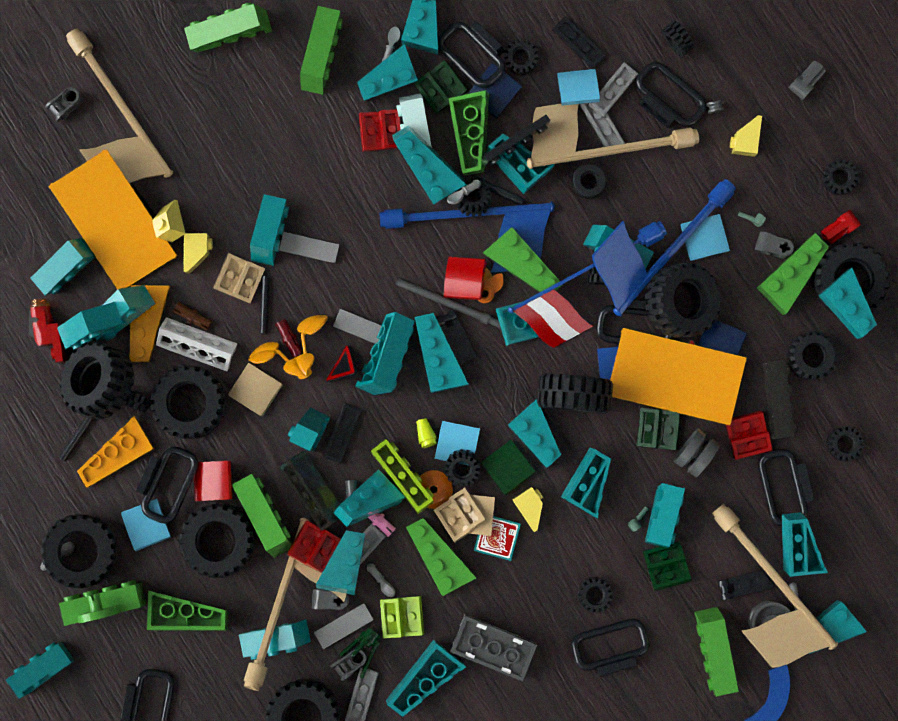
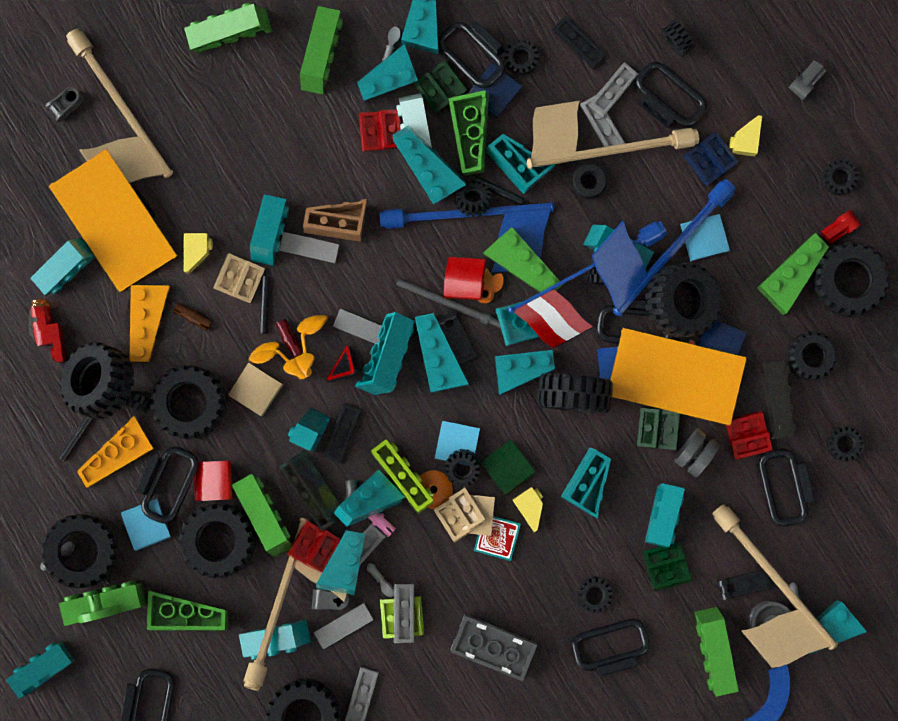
teal wedge [57,302,123,350] -> none
teal wedge [95,285,156,341] -> none
light yellow slope [152,200,186,242] -> none
white fence [156,317,237,371] -> none
dark grey piece [330,648,368,681] -> none
dark green plant [339,628,380,679] -> none
teal wedge [386,640,466,717] -> none
bright green wedge [406,518,476,596] -> none
neon yellow cone [416,418,437,448] -> none
light grey piece [447,180,481,204] -> none
black plate [481,115,551,167] -> none
teal wedge [508,399,561,468] -> none
medium azure slope [557,69,600,106] -> none
sand green hand [628,506,649,532] -> none
dark grey bush [706,100,725,114] -> none
sand green hand [738,212,766,227] -> none
dark grey piece [754,232,794,259] -> none
teal wedge [782,512,828,577] -> none
teal wedge [818,268,877,339] -> none
none -> medium nougat wedge [303,199,367,242]
none -> light grey tile [394,584,414,643]
none -> teal wedge [495,350,555,395]
none -> dark blue slope [683,132,739,186]

